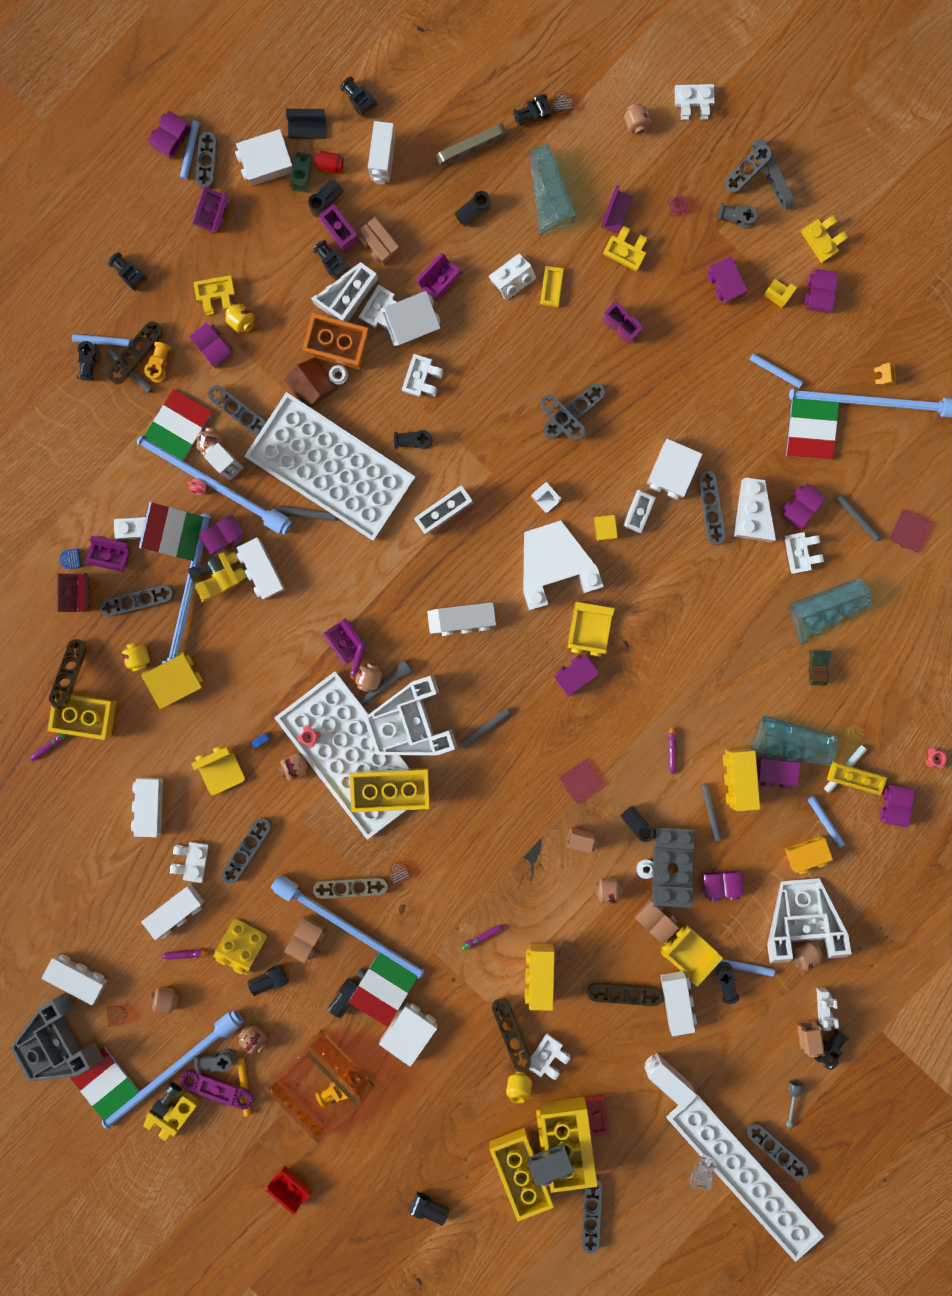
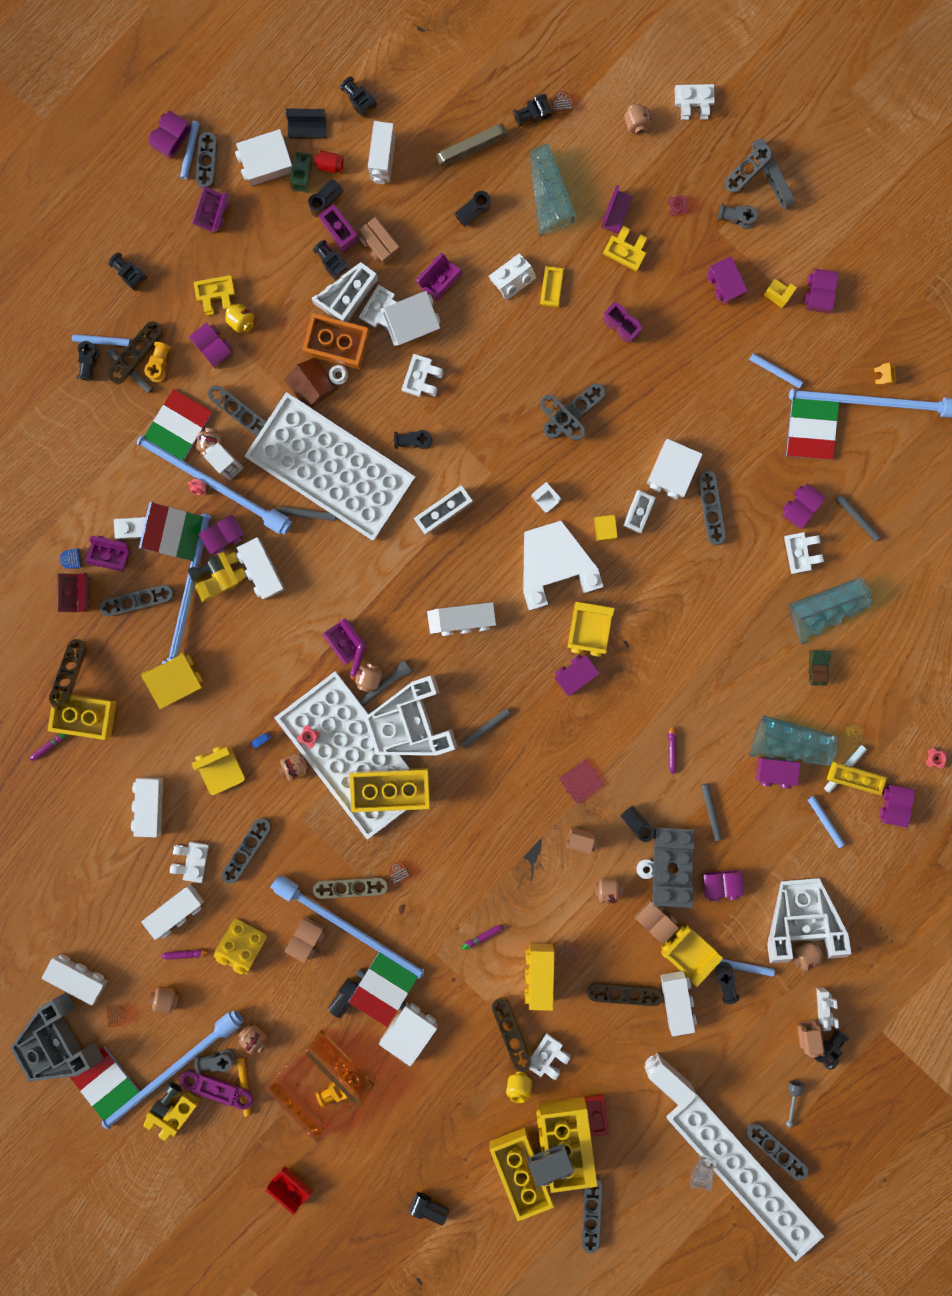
yellow head [122,642,150,671] -> none
black piece [247,964,289,996] -> none
yellow brick [723,748,760,811] -> none
white wedge [734,478,776,542] -> none
light orange brick [785,836,833,874] -> none
yellow plate [801,215,848,263] -> none
clear pink piece [889,509,933,553] -> none

